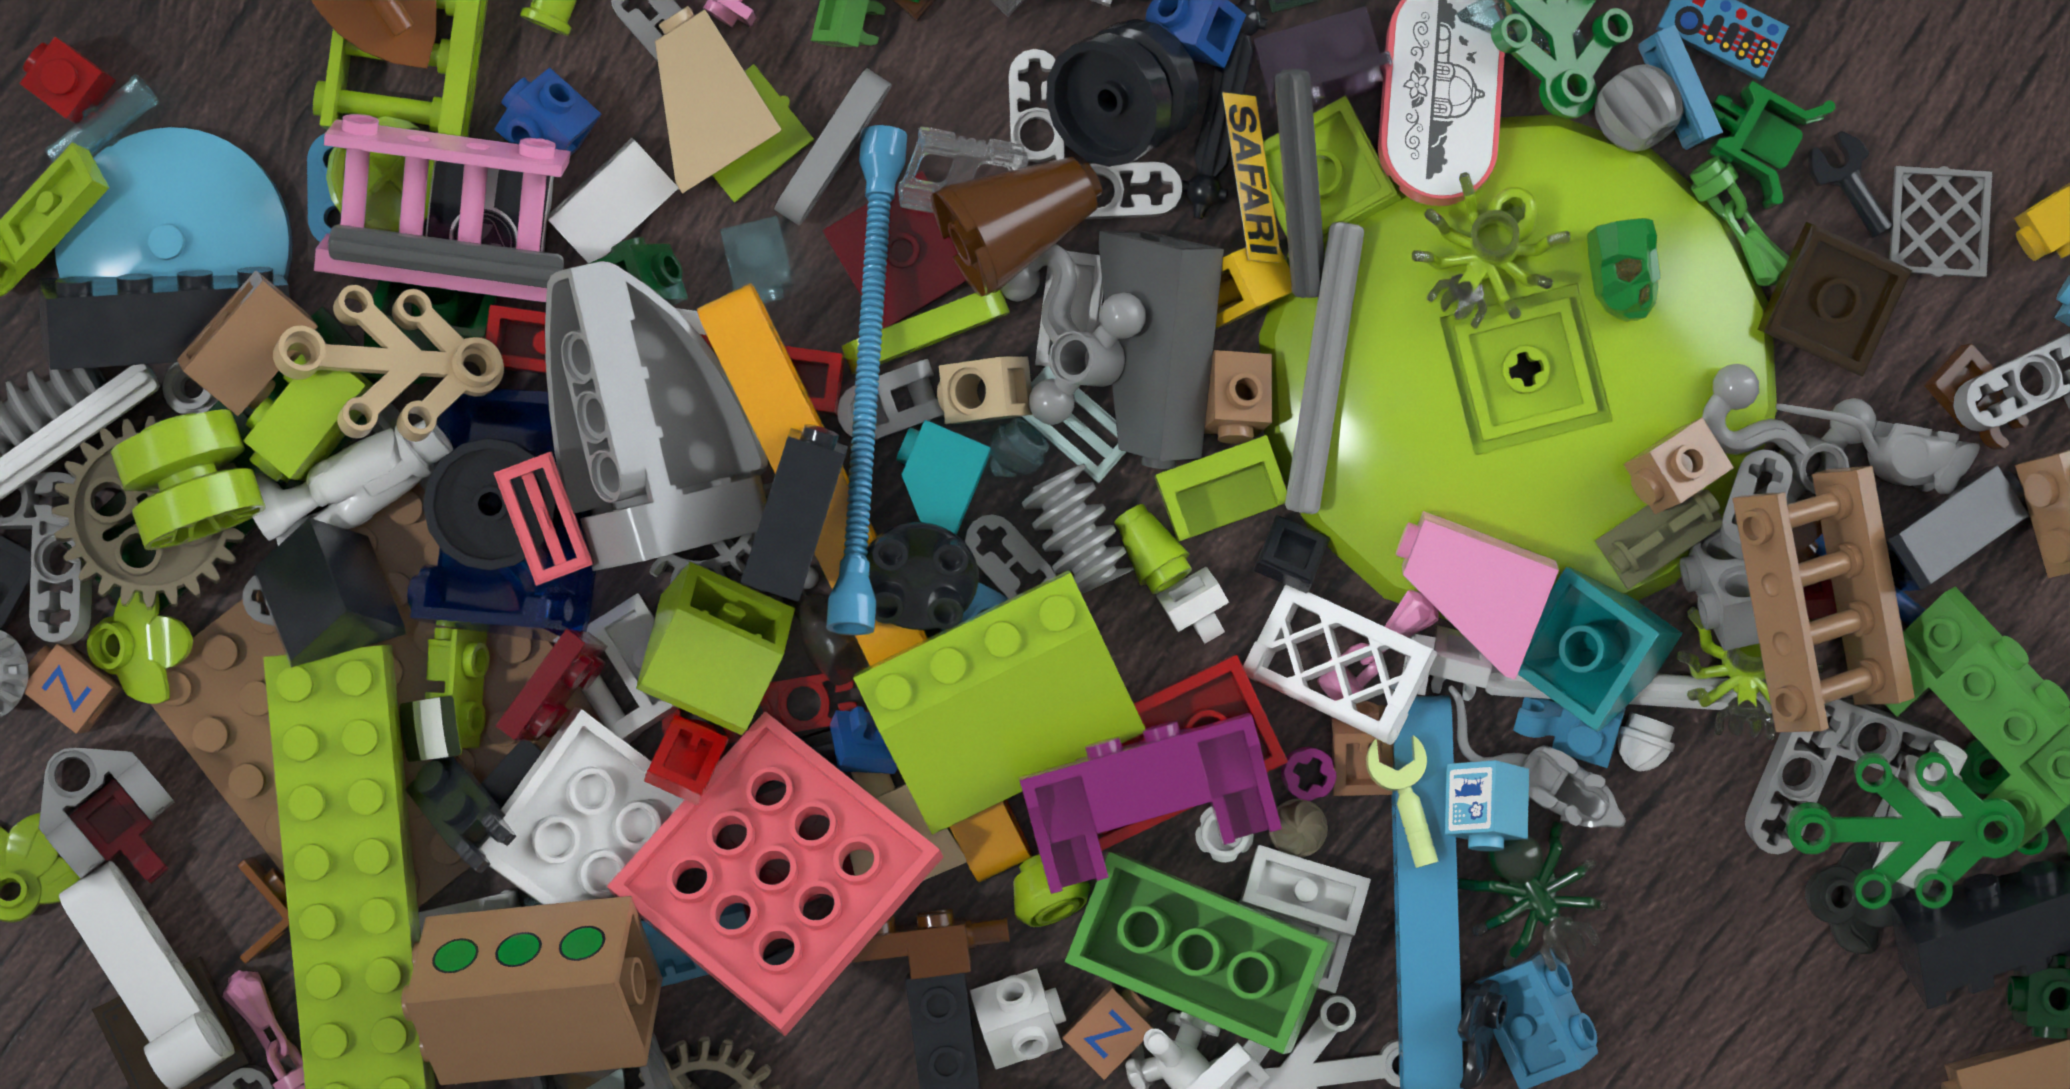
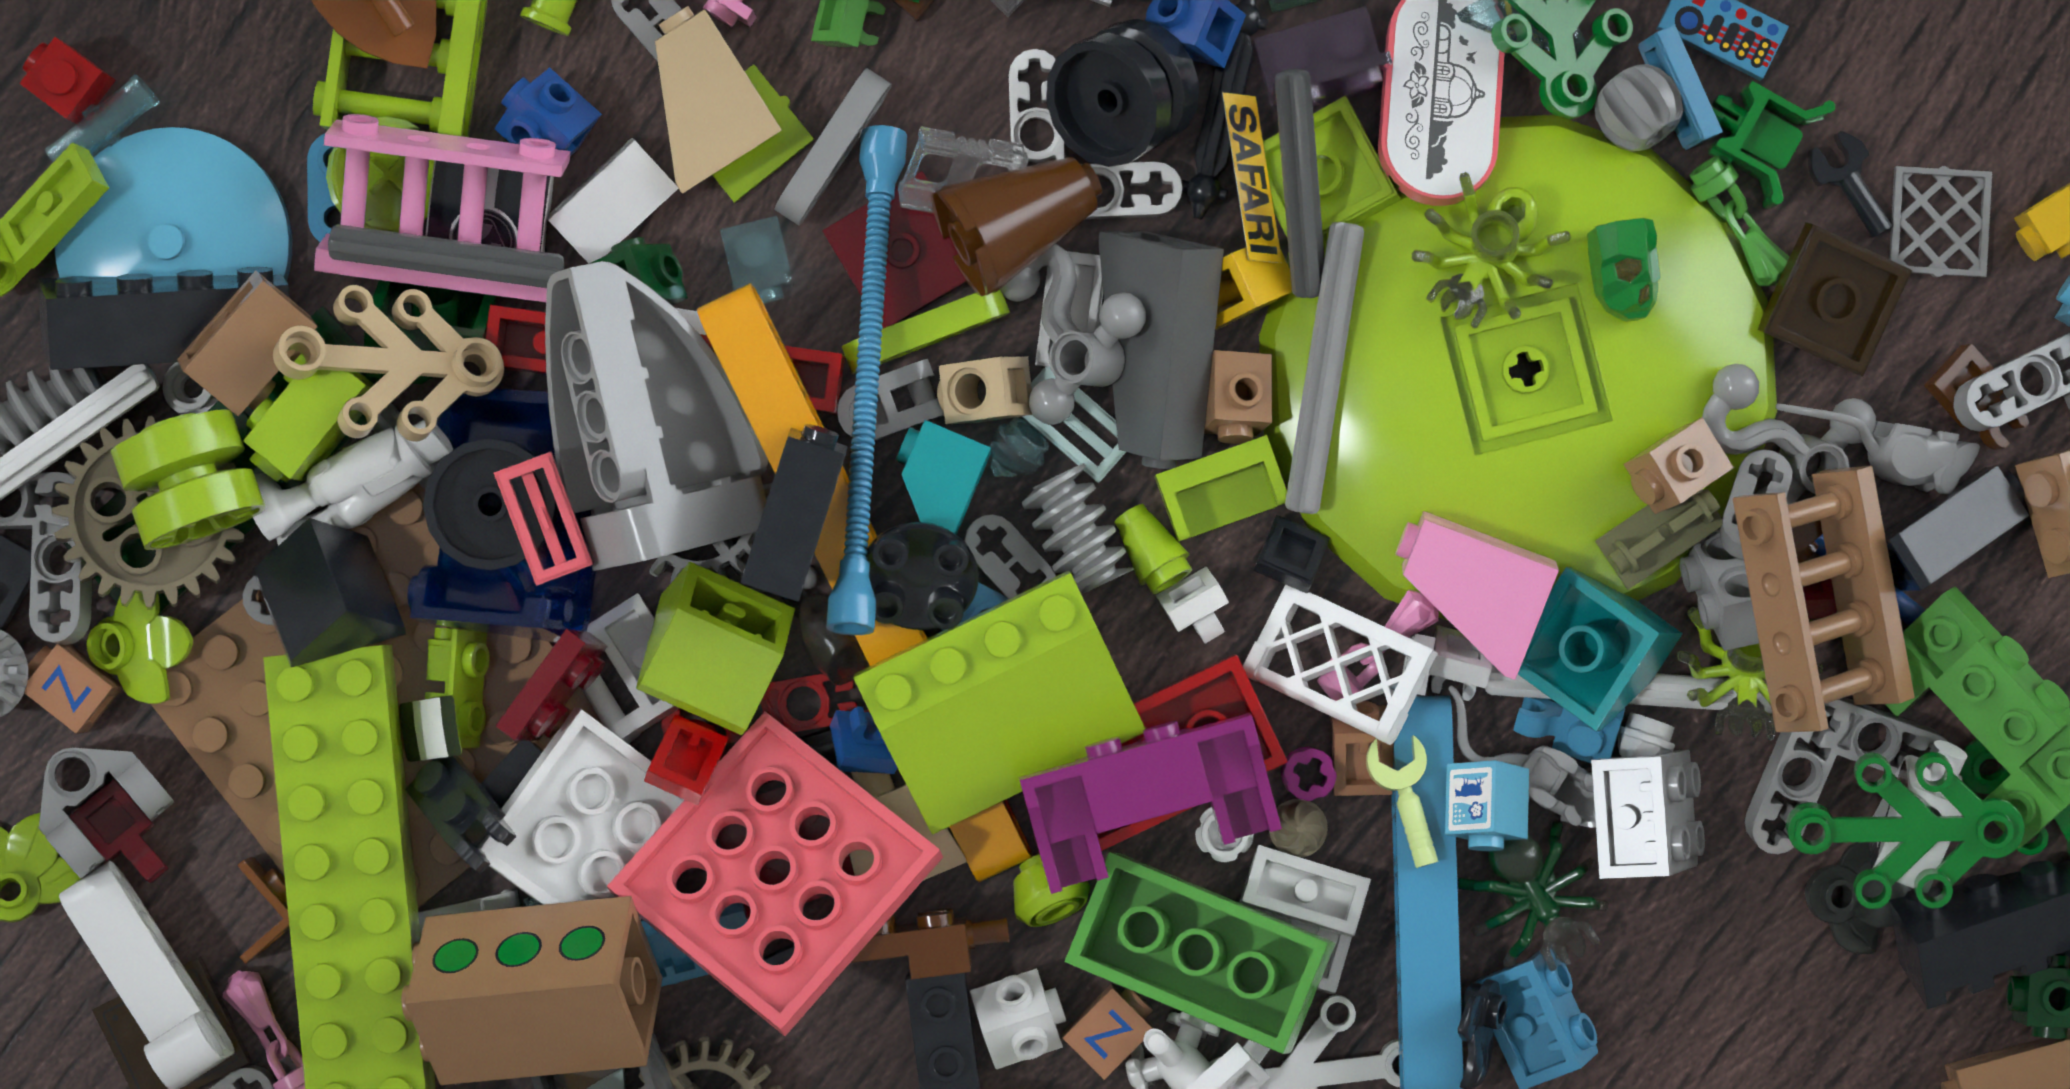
none -> bracket [1591,750,1705,879]

